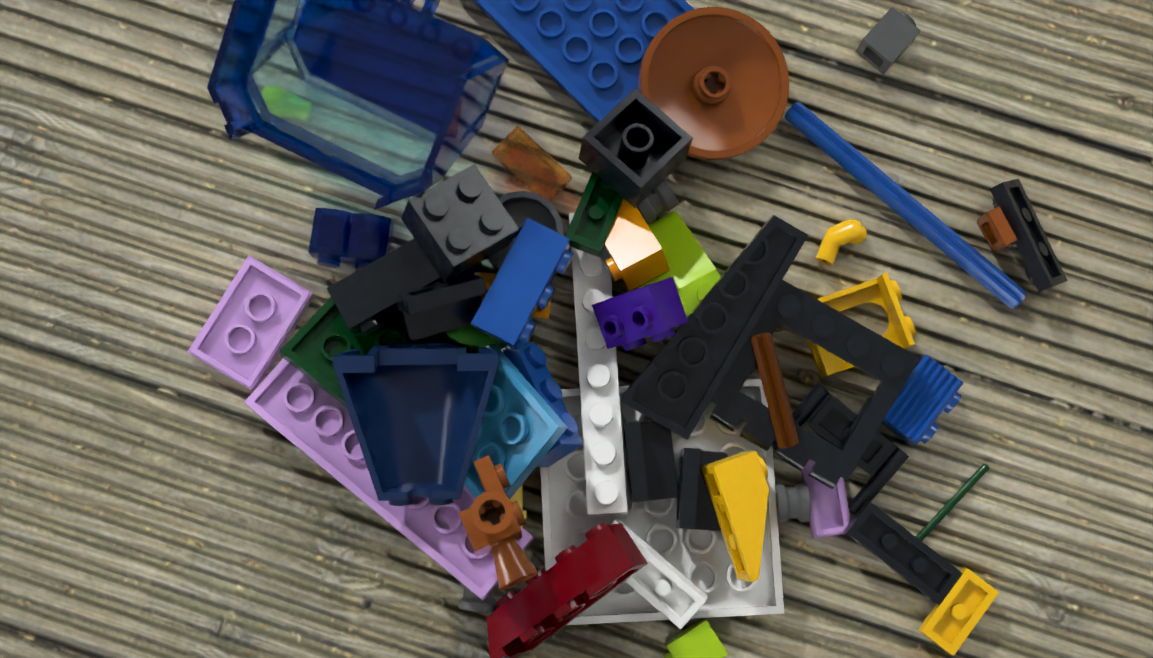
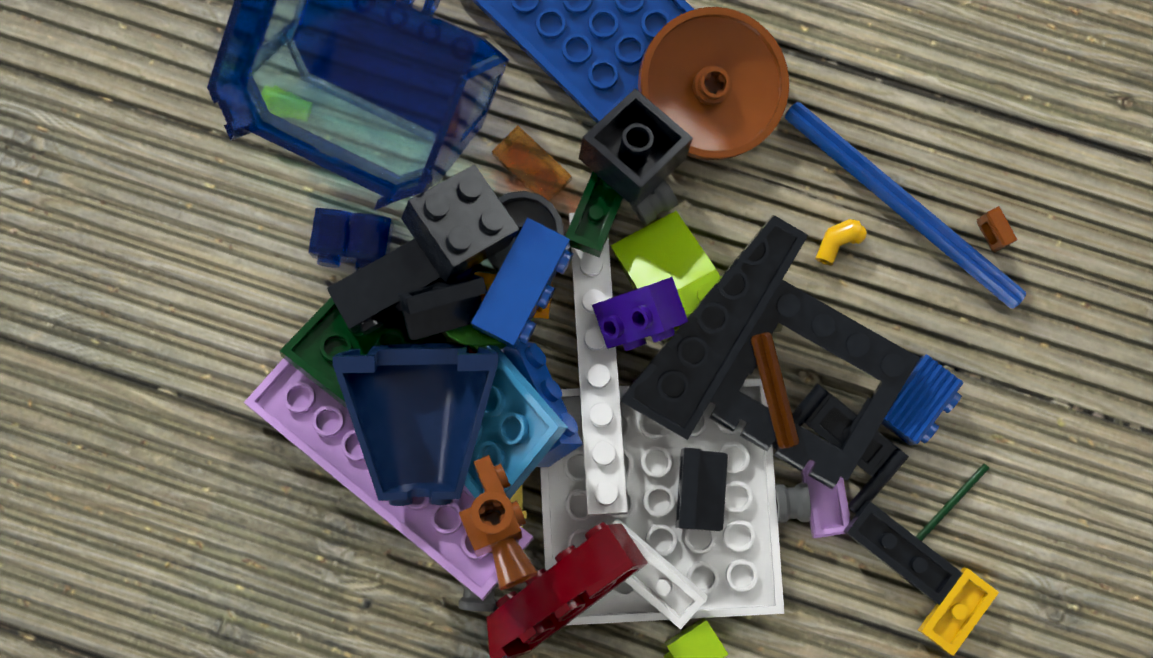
lavender tile [187,255,315,391] -> none
light orange slope [605,199,670,291] -> none
black panel [623,421,678,503] -> none
yellow slope [701,451,769,582] -> none
yellow panel [806,272,916,379] -> none
dark grey brick [855,7,921,75] -> none
black plate [990,178,1068,292] -> none

